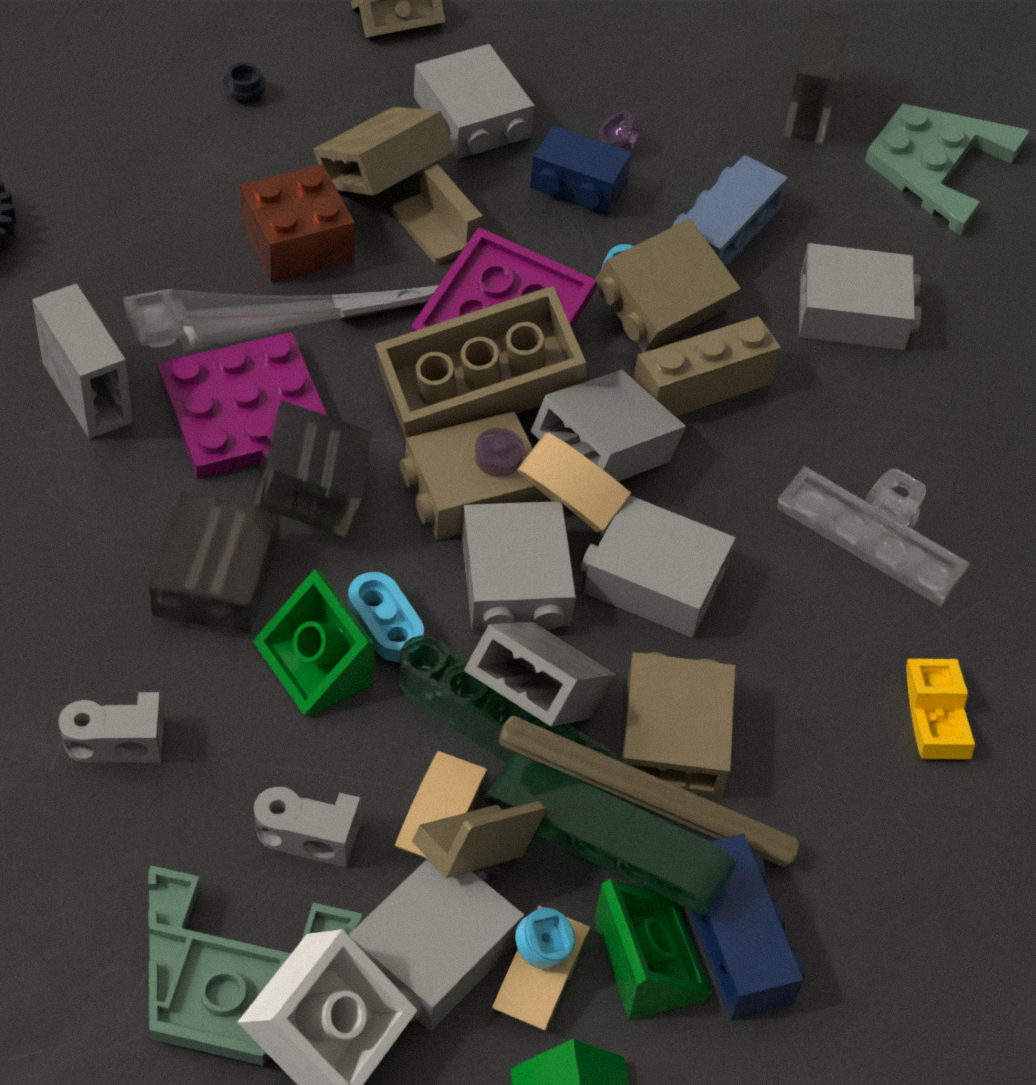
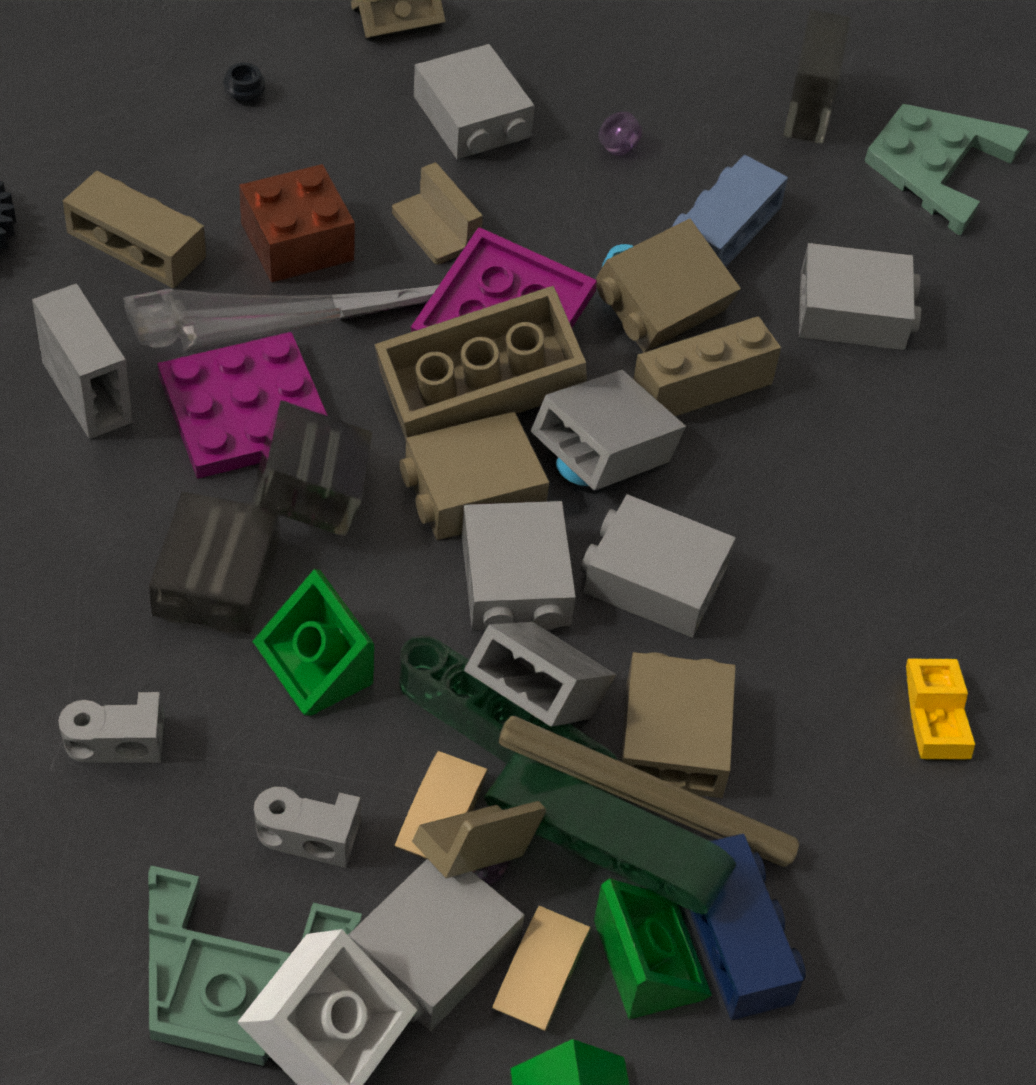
dark tan brick [313,107,455,196] -> none
medium azure plate [348,572,424,662] -> none
clear purple tile [474,428,524,476] -> none
medium azure tile [515,908,575,969] -> none
tan slope [517,432,631,532] -> none
dark blue brick [530,125,632,215] -> none
clear plate [777,466,970,607] -> none
none -> dark tan brick [63,170,206,289]

